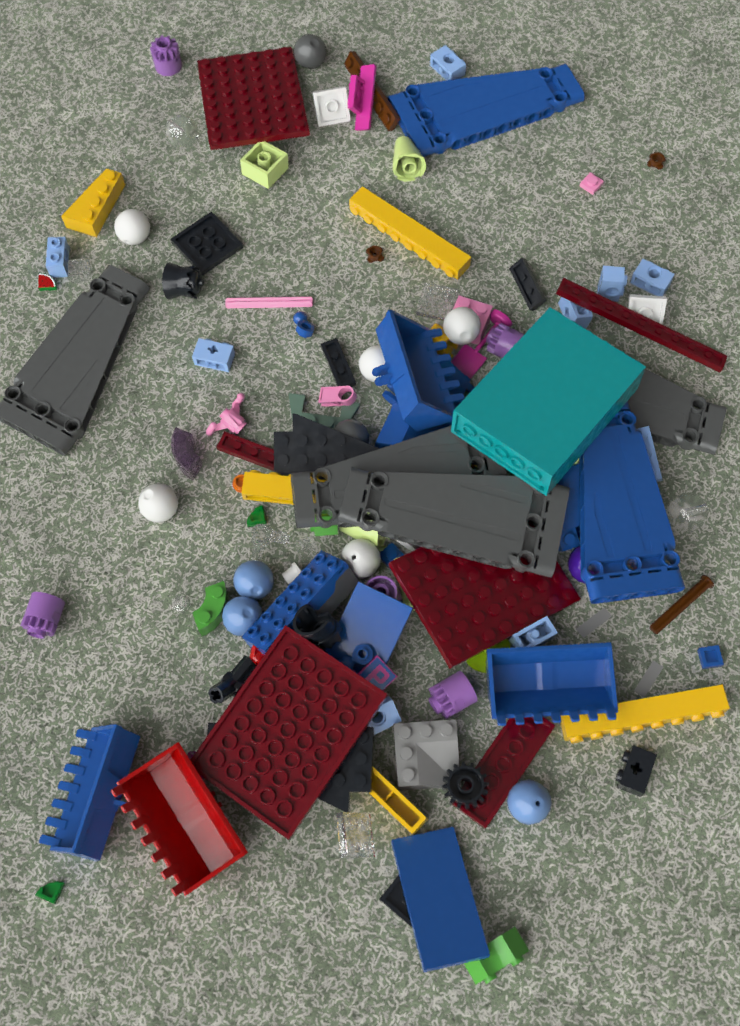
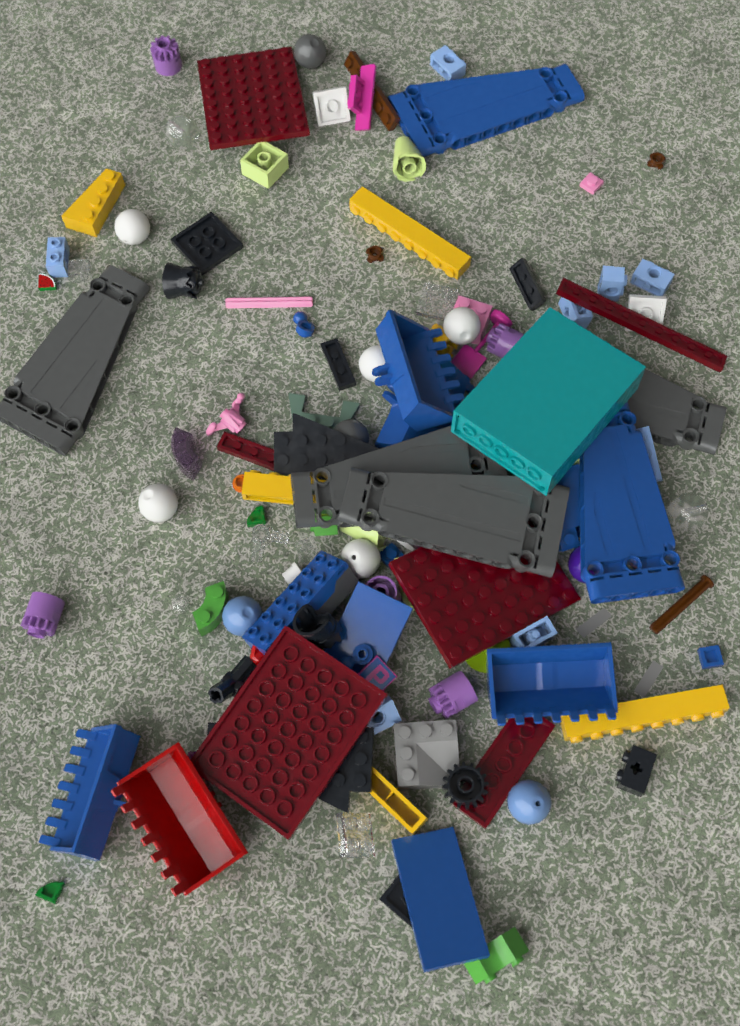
light blue brick [192,338,235,372] -> none
medium blue piece [233,560,274,600] -> none
bright pink piece [318,385,357,407] -> none

